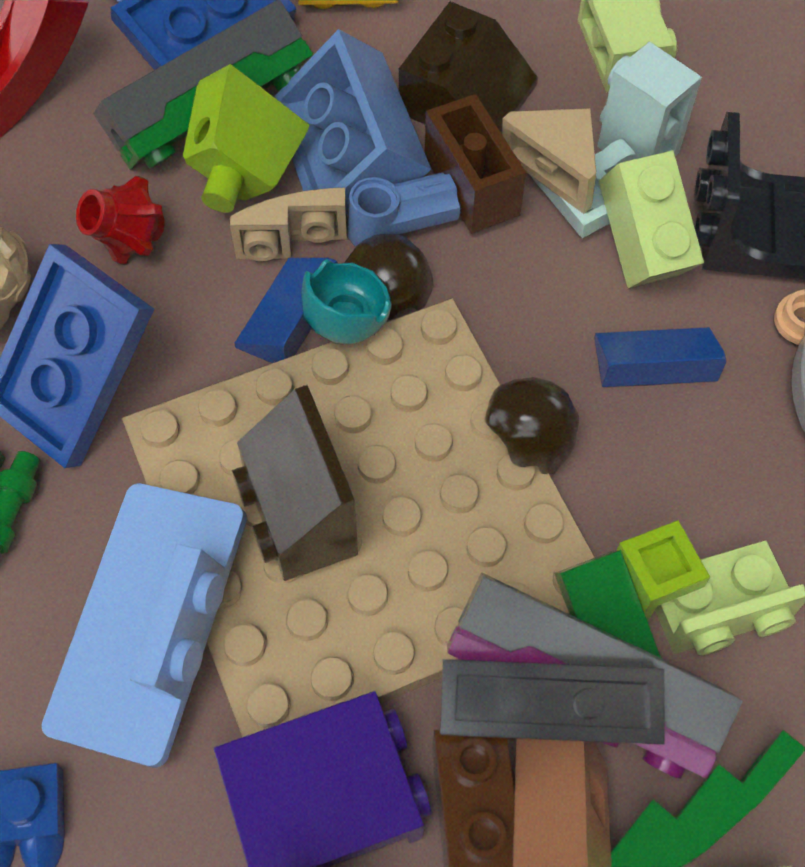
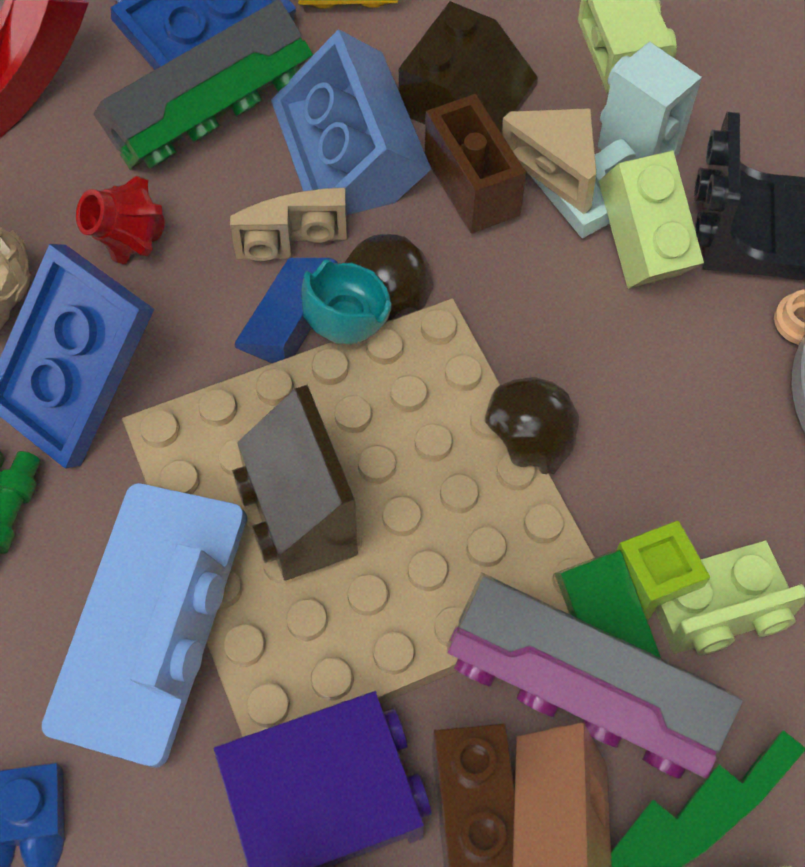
lime torso [183,64,310,213] -> none
medium blue piece [347,172,460,246] -> none
black plate [440,659,665,745] -> none
blue slope [594,327,726,387] -> none

